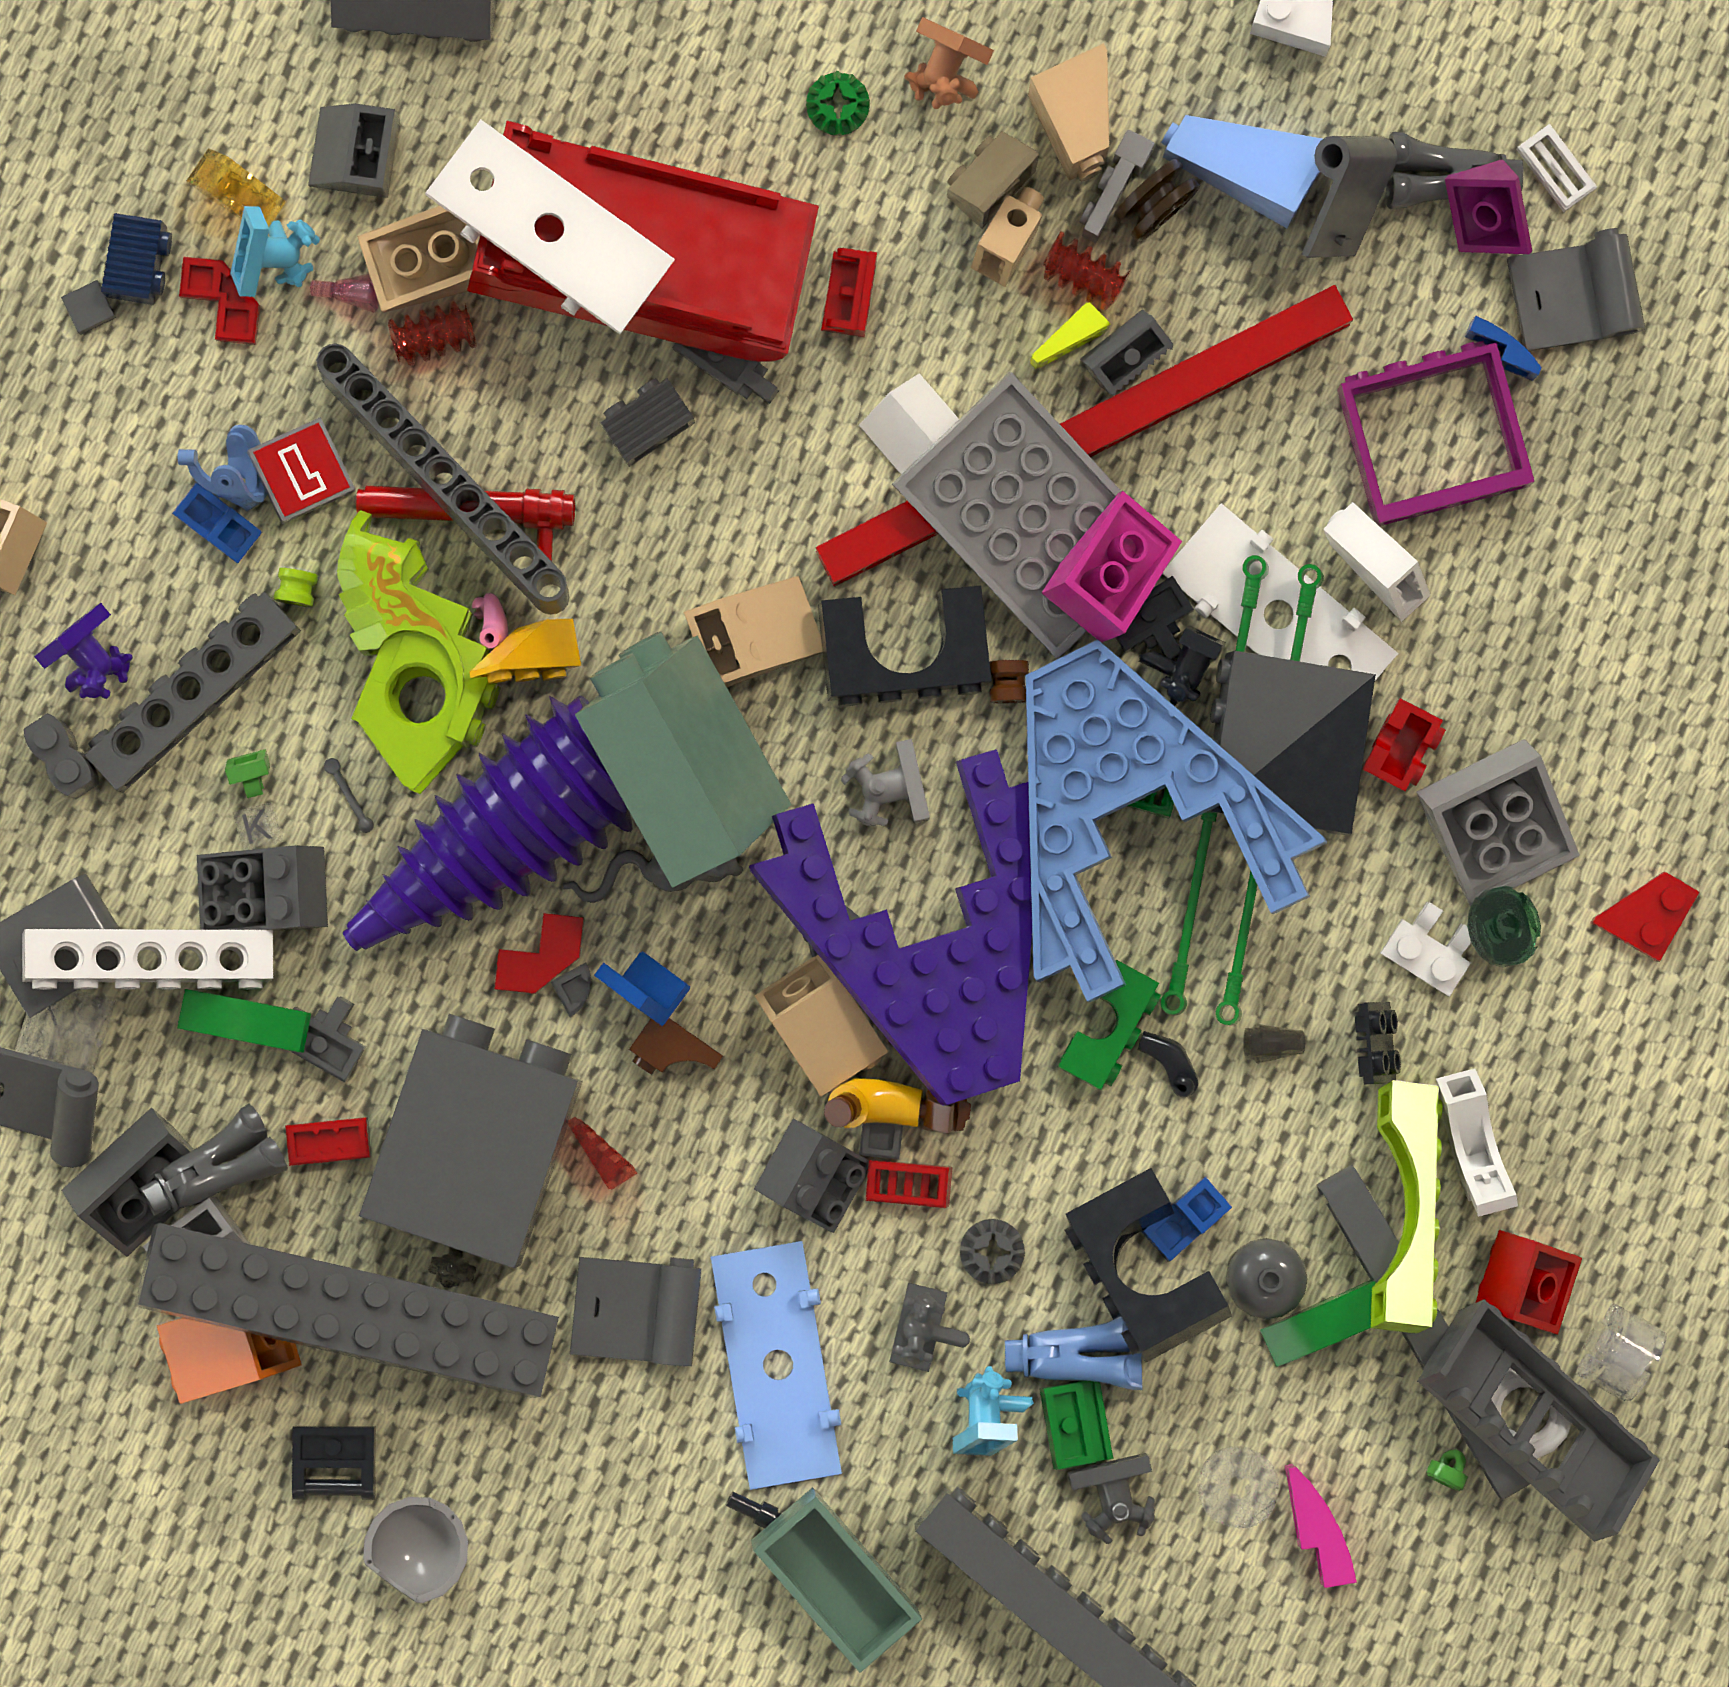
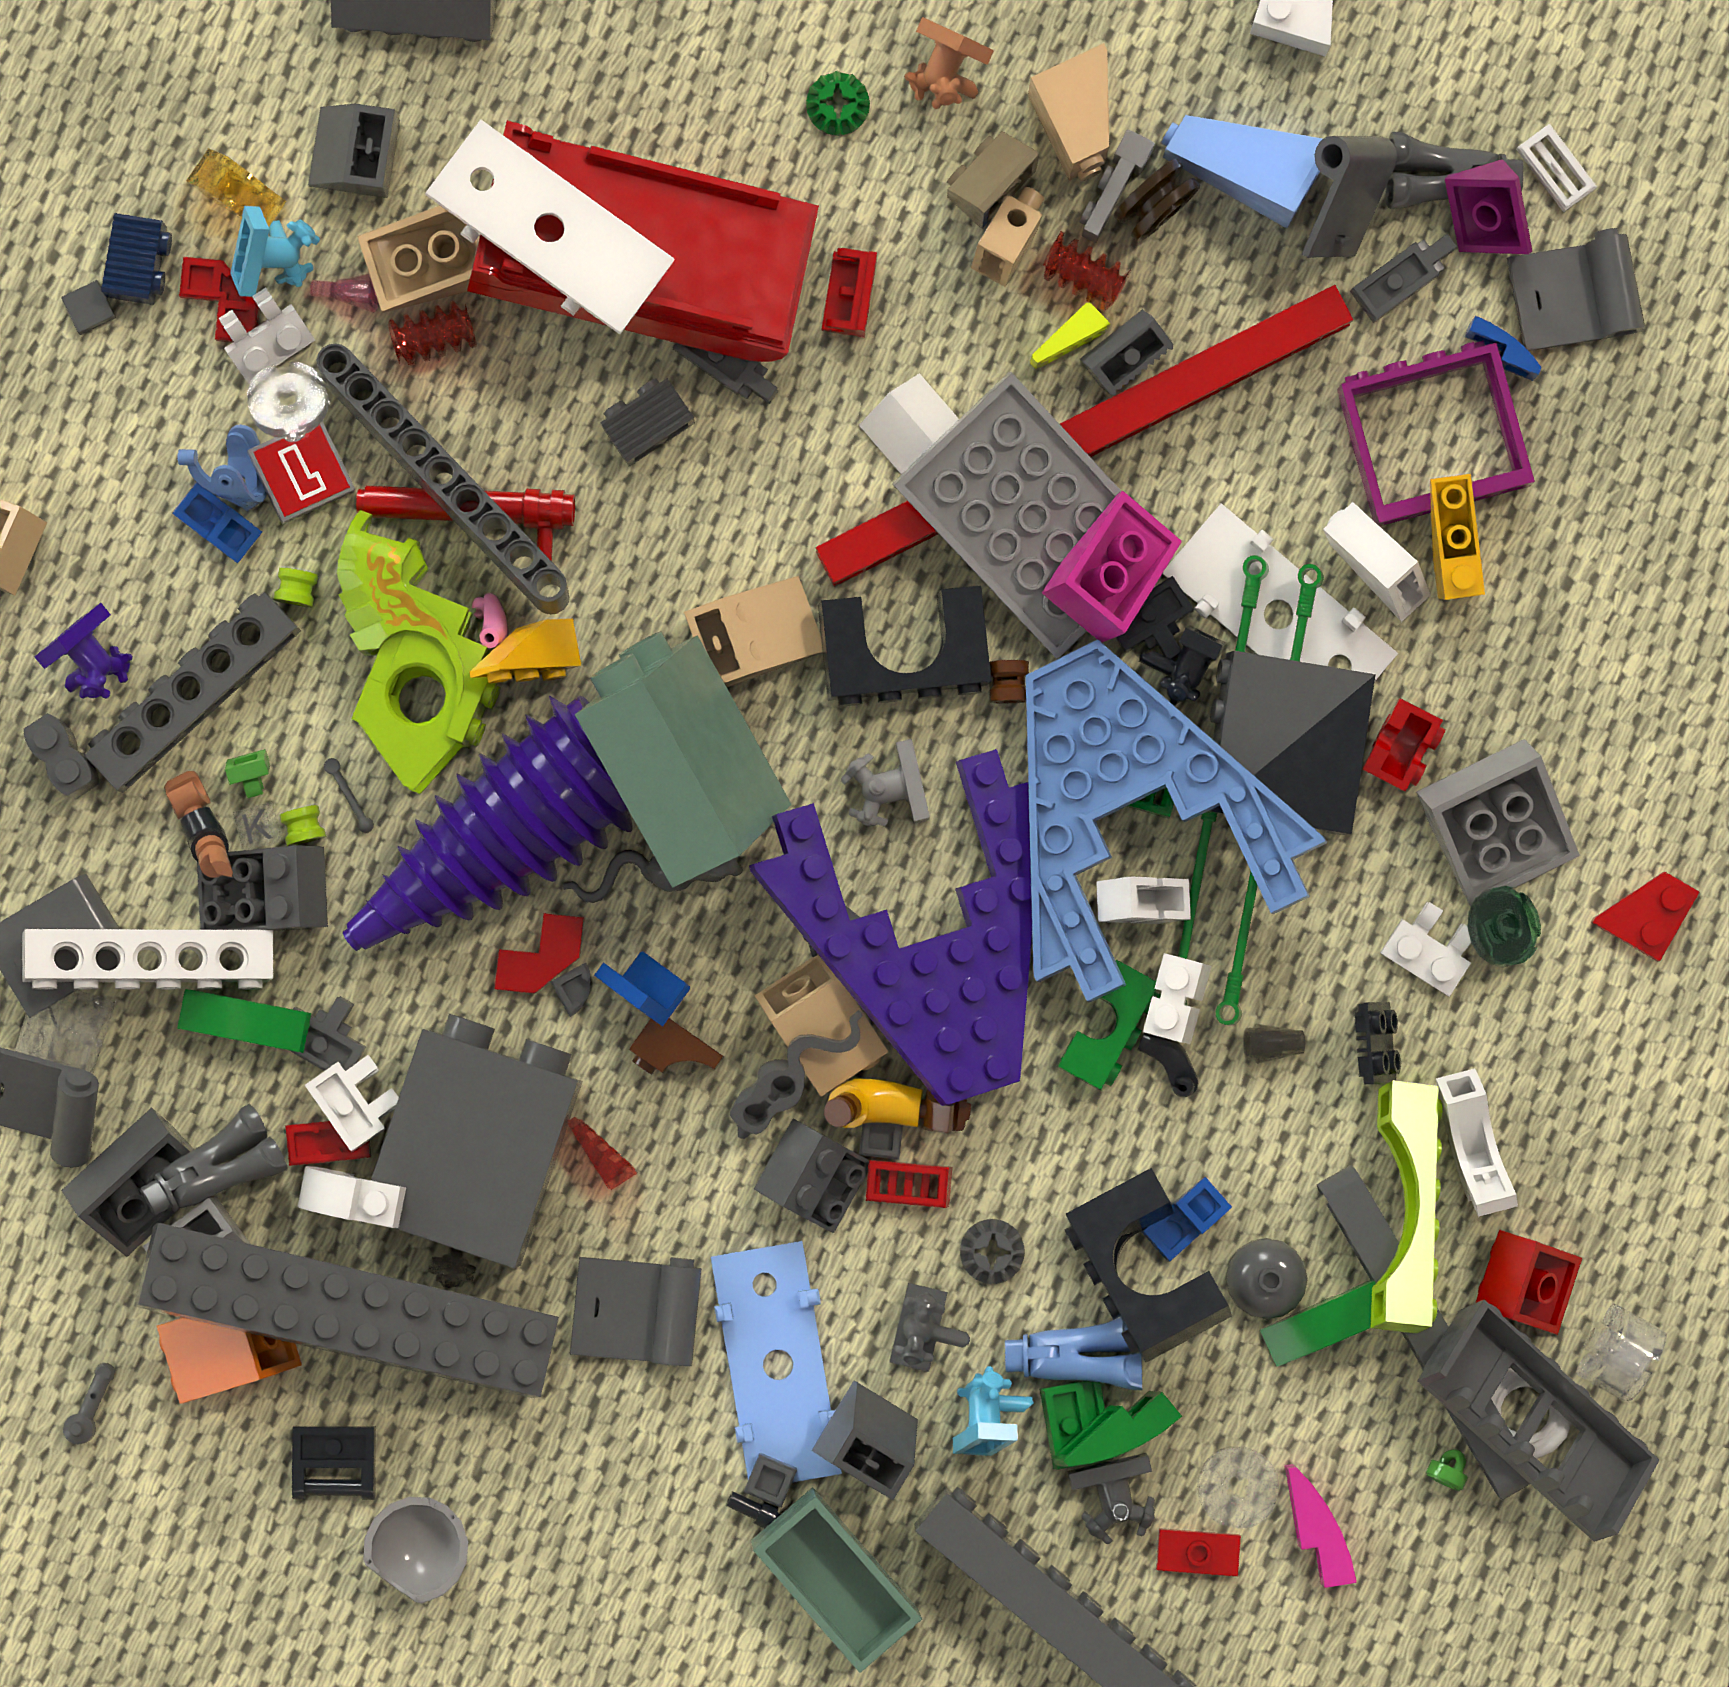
none -> dark grey piece [63,1363,115,1444]
none -> nougat piece [164,771,233,878]
none -> white plate [219,287,315,384]
none -> clear plate [247,362,330,442]
none -> lime wheel [279,805,326,846]
none -> white arch [298,1166,406,1228]
none -> white plate [305,1055,399,1152]
none -> dark grey animal [730,1010,863,1139]
none -> dark grey tile [744,1453,797,1508]
none -> dark grey slope [812,1380,918,1500]
none -> green slope [1051,1391,1182,1467]
none -> white piece [1096,877,1191,924]
none -> white piece [1143,953,1211,1044]
none -> red plate [1156,1528,1241,1577]
none -> dark grey hinge [1350,234,1457,323]
none -> yellow slope [1430,474,1485,600]

